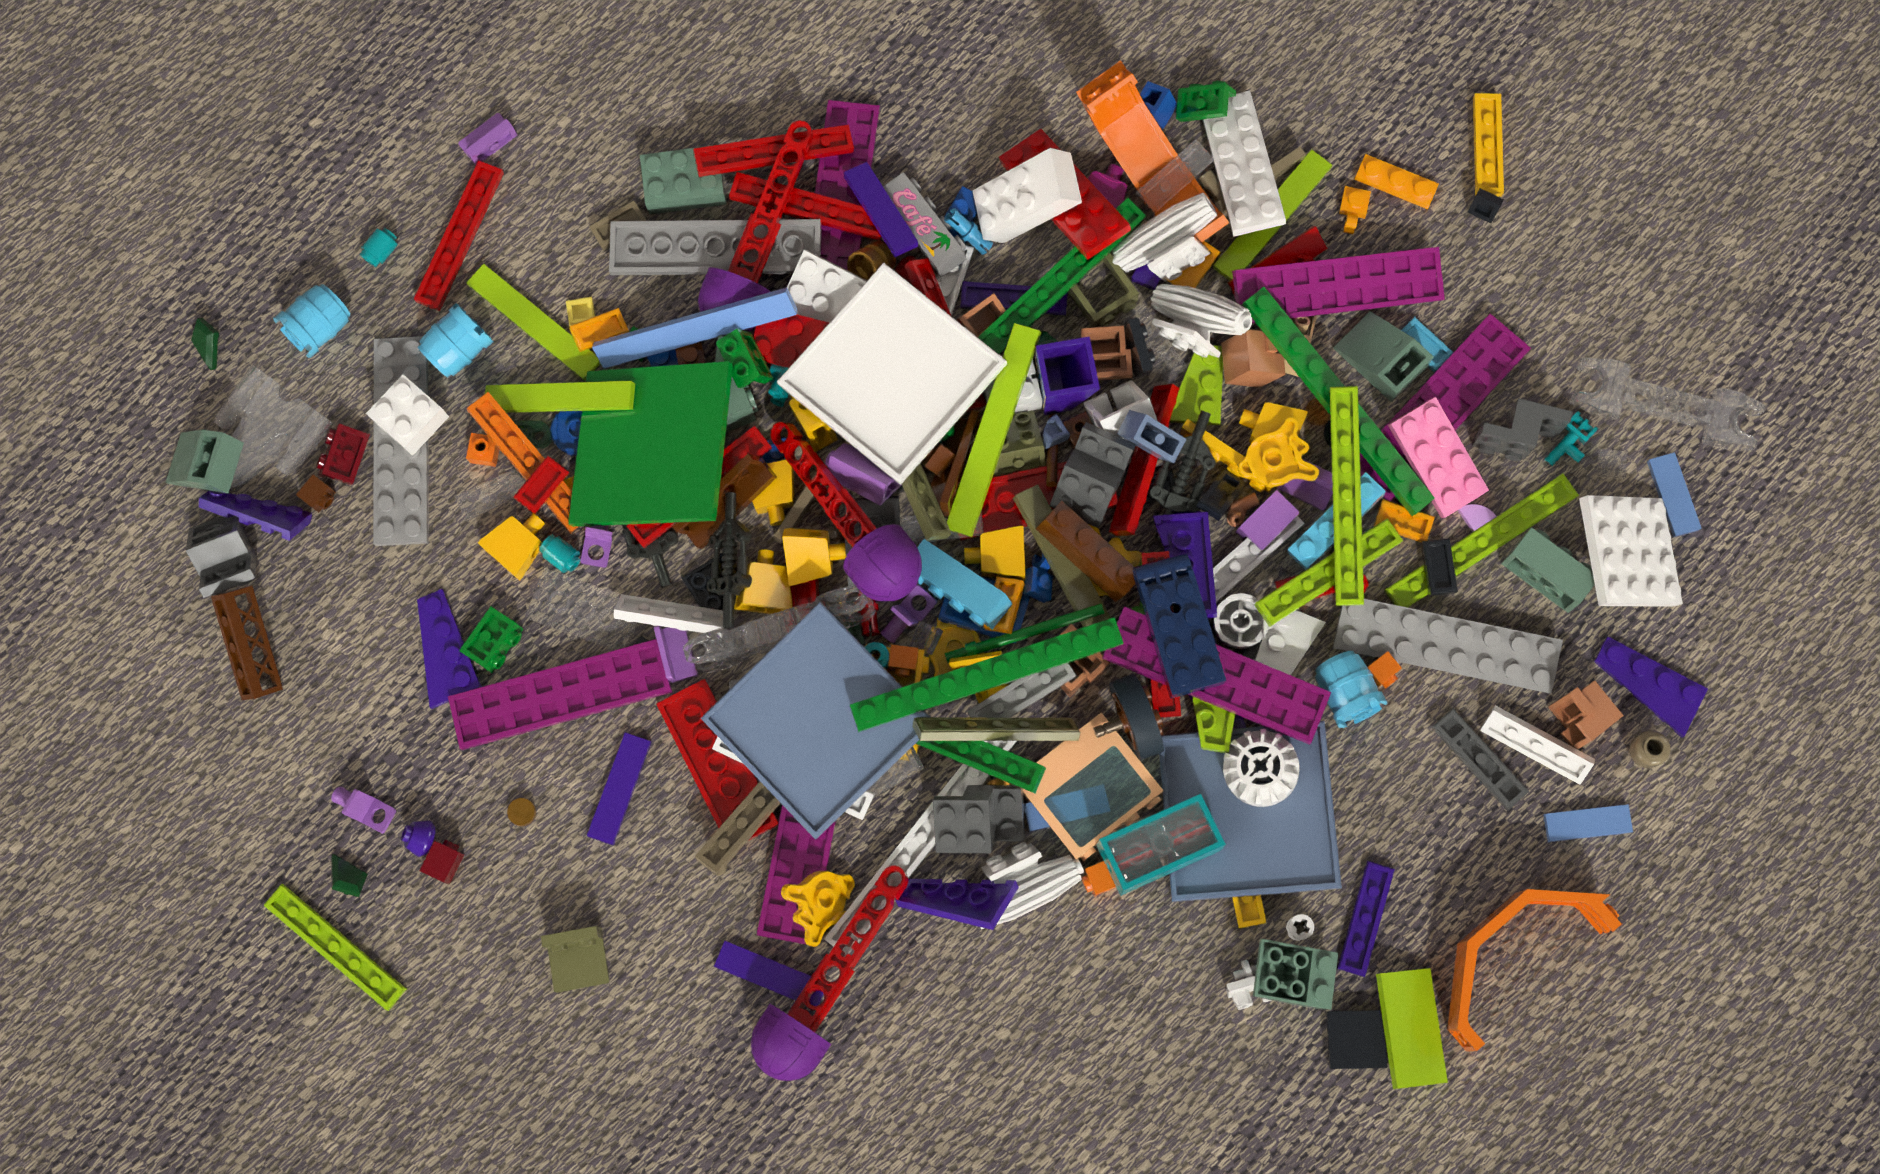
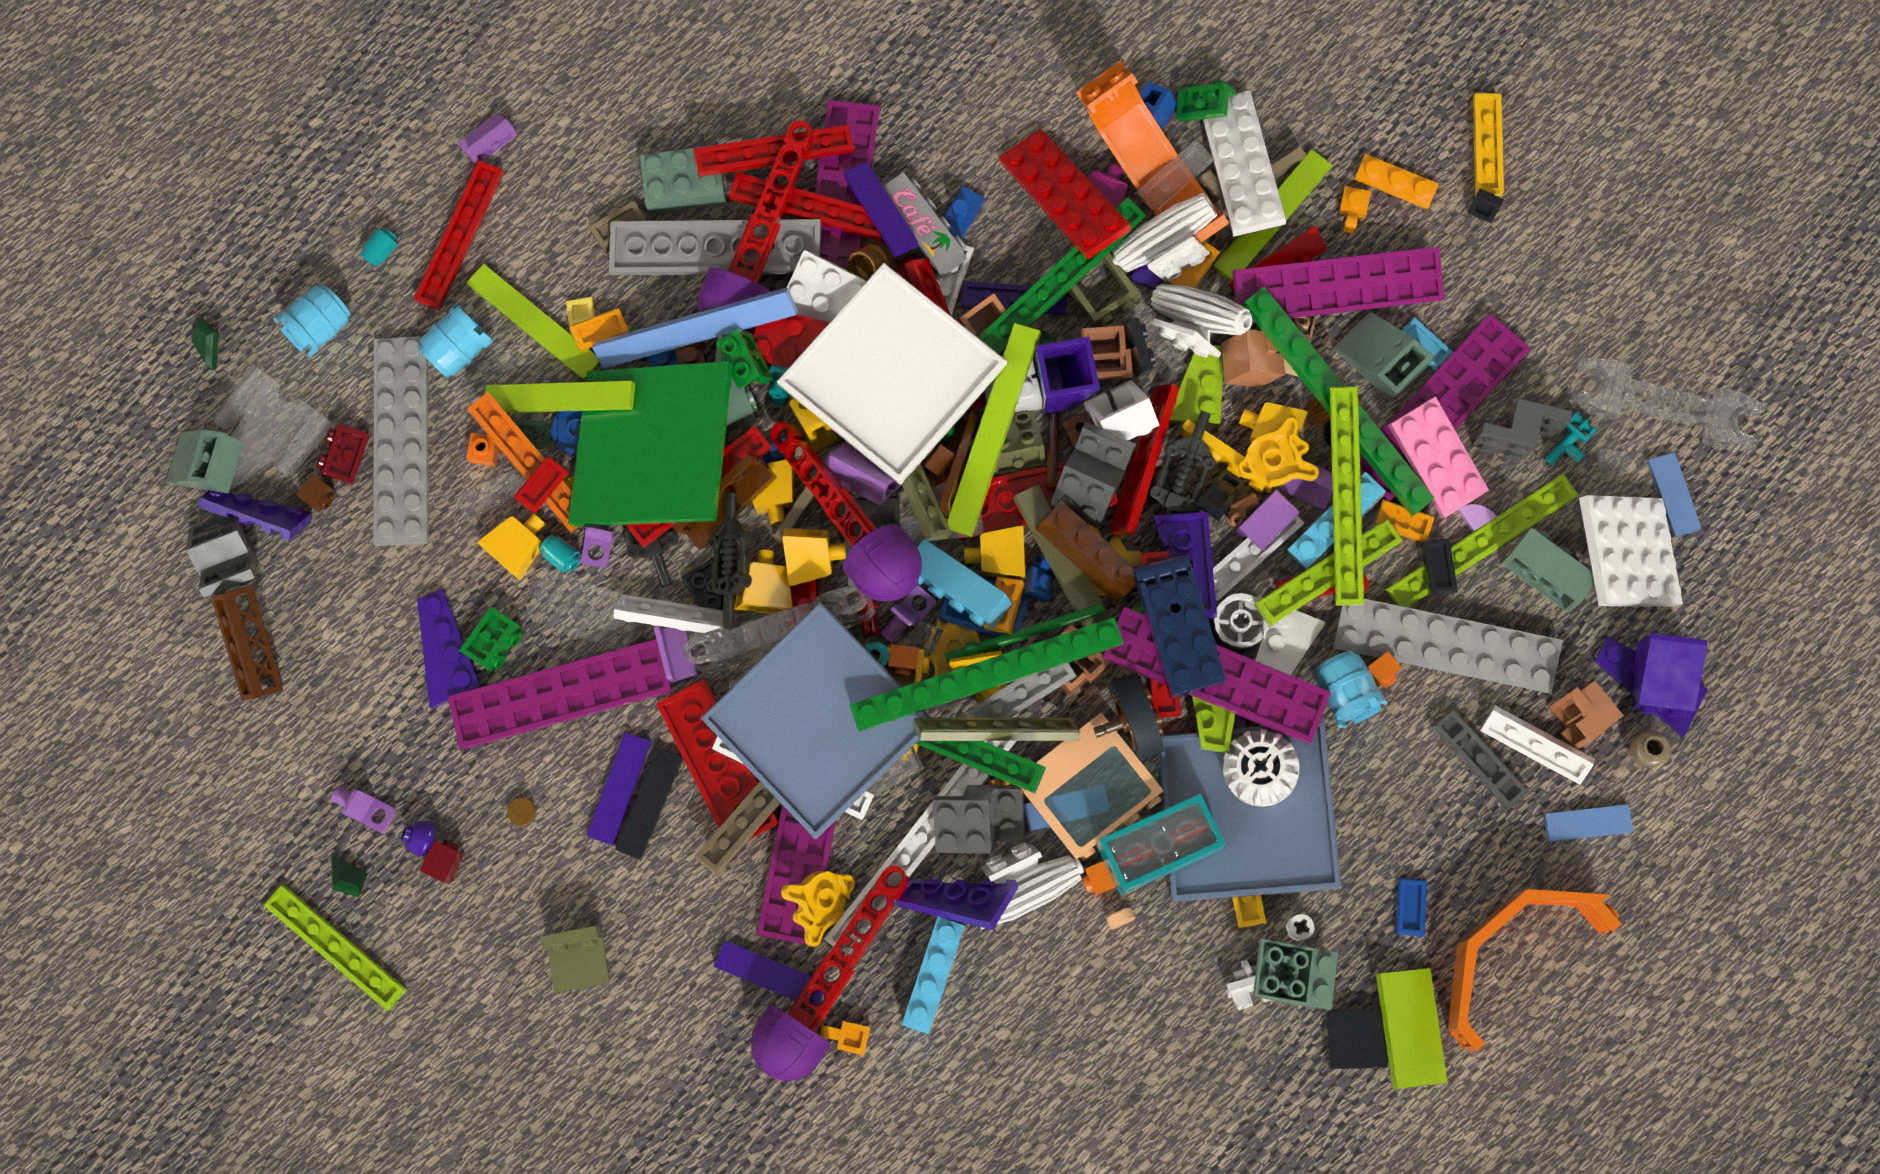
white brick [366,375,449,456] -> none
dark azure pin [944,208,993,255] -> none
white brick [972,148,1082,243] -> none
sand blue tile [1042,414,1070,449] -> none
sand blue brick [1117,410,1186,463] -> none
dark purple tile [1337,861,1395,977] -> none
none -> black tile [615,748,684,860]
none -> light orange plate [819,1021,870,1055]
none -> medium azure brick [902,917,965,1035]
none -> light nougat tile [1106,907,1136,930]
none -> blue tile [1395,878,1427,937]
none -> dark purple slope [1631,633,1708,718]

